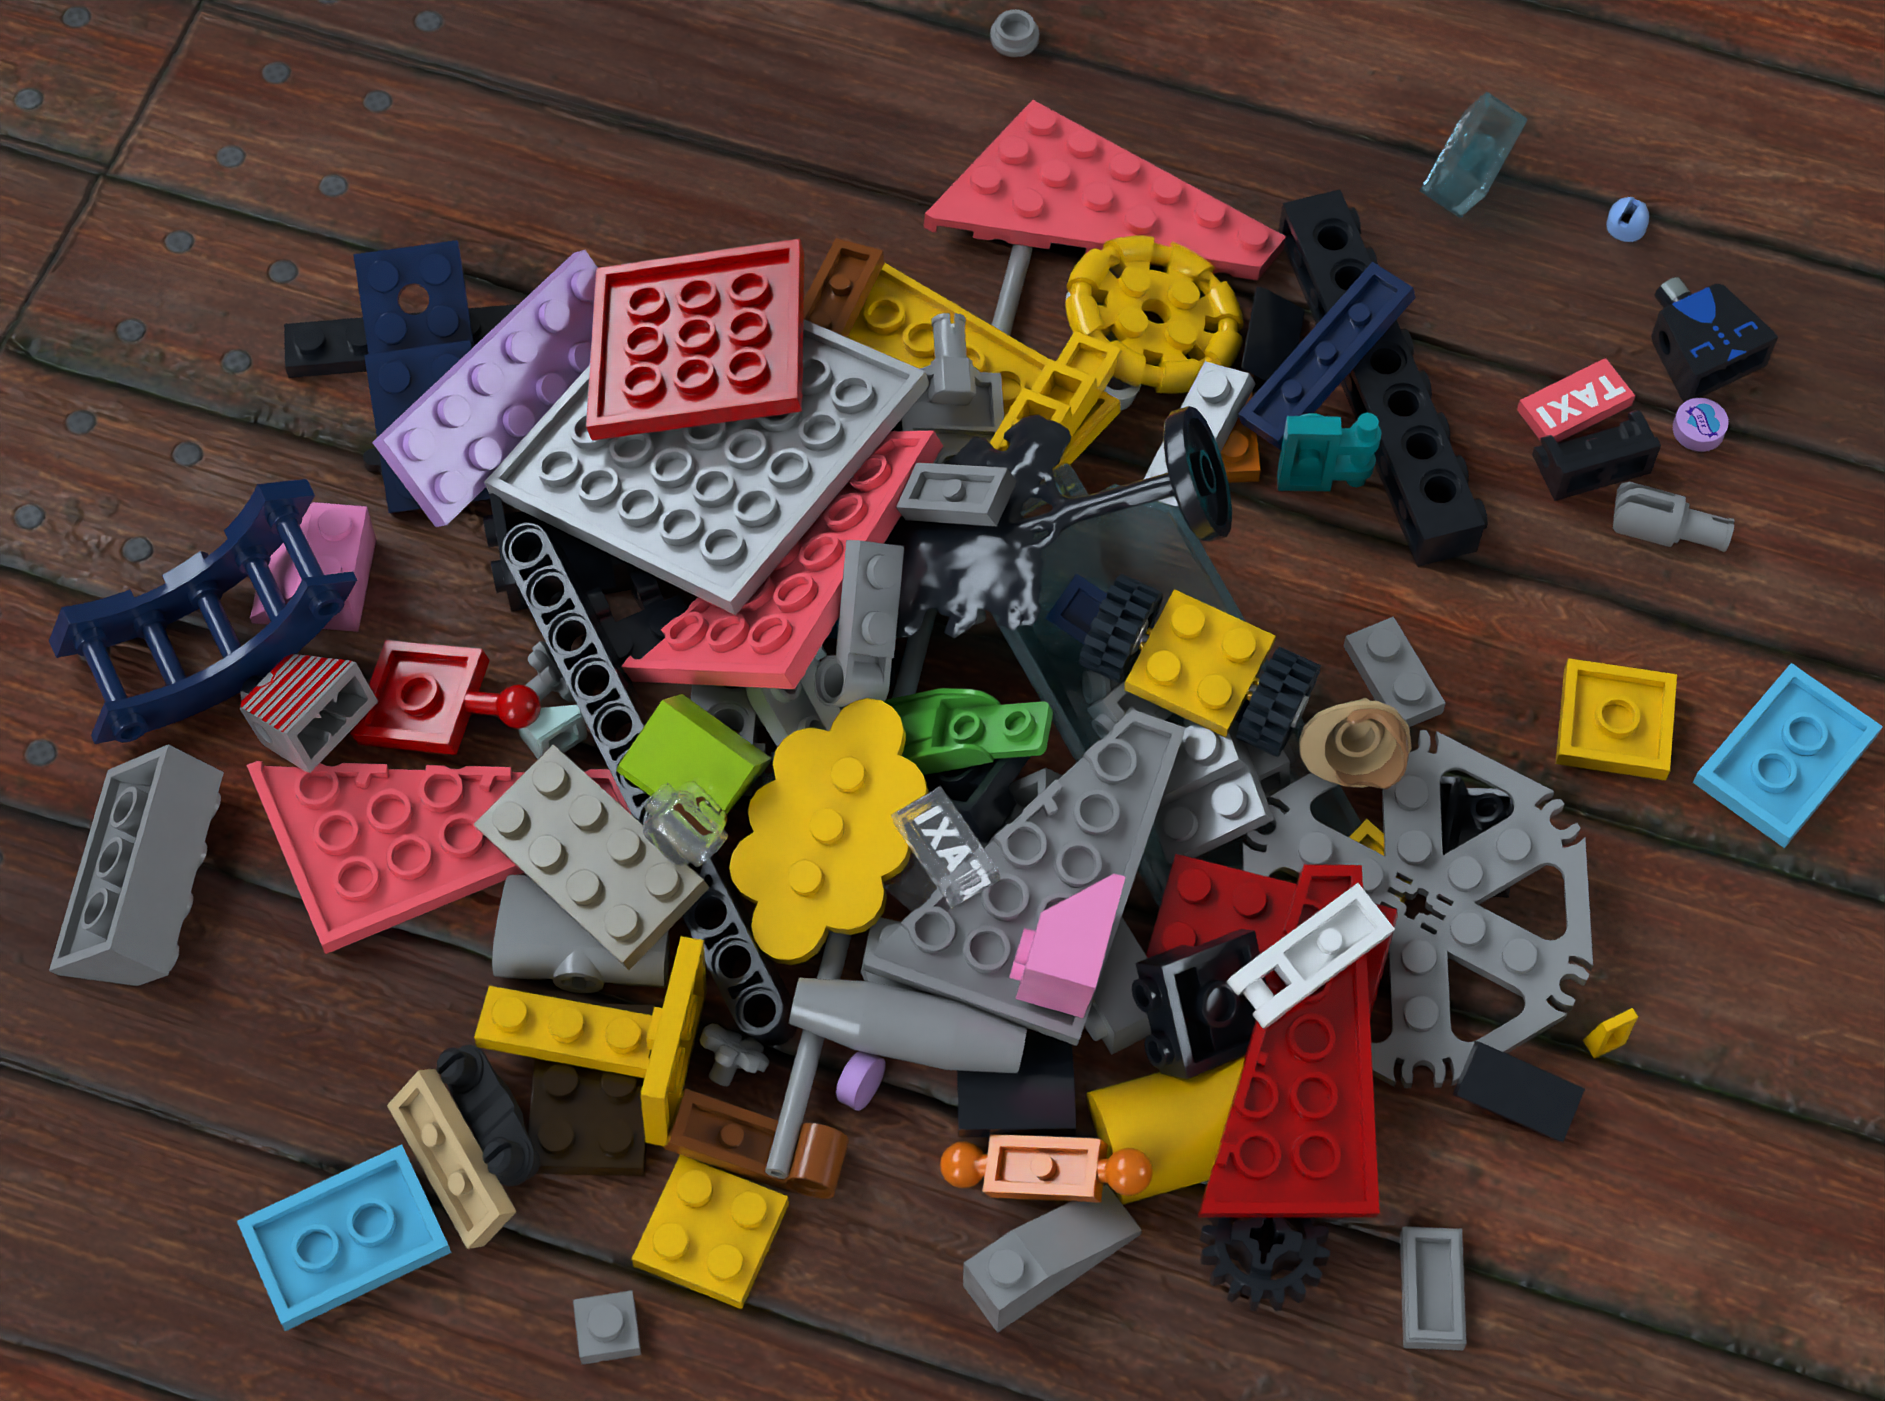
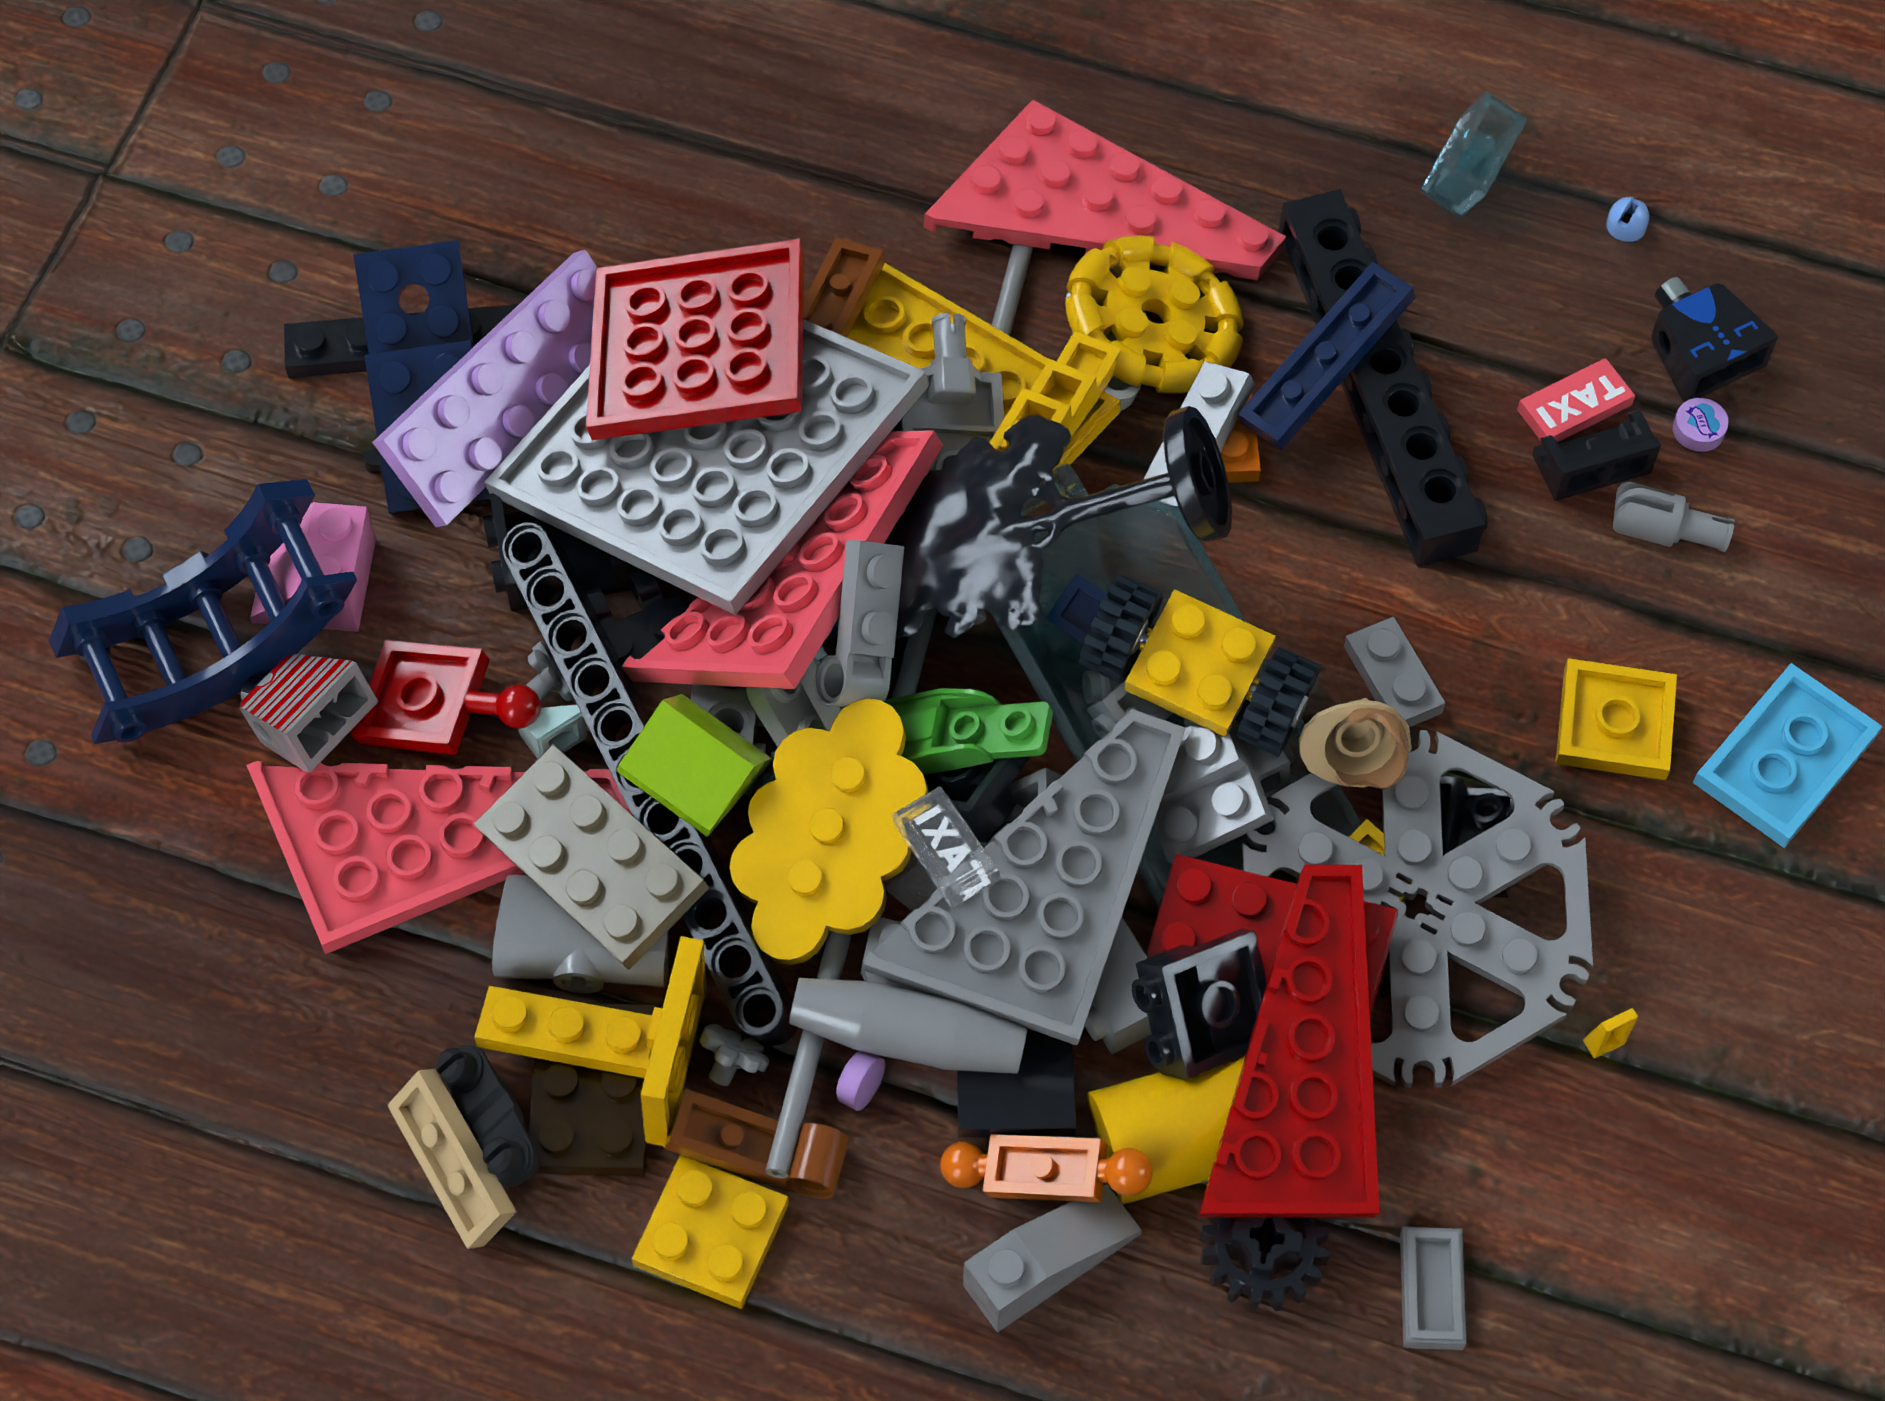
light grey slope [49,744,224,986] -> none
medium azure plate [237,1144,451,1331] -> none
light grey plate [573,1290,641,1364] -> none
clear head [643,781,728,867] -> none
light grey plate [896,463,1017,526] -> none
light grey plate [990,10,1039,57] -> none
bright pink slope [1009,874,1125,1018] -> none
white plate [1227,883,1395,1029] -> none
black slope [1240,286,1305,393] -> none
teal plate [1277,413,1382,491] -> none
black tile [1452,1041,1585,1142] -> none

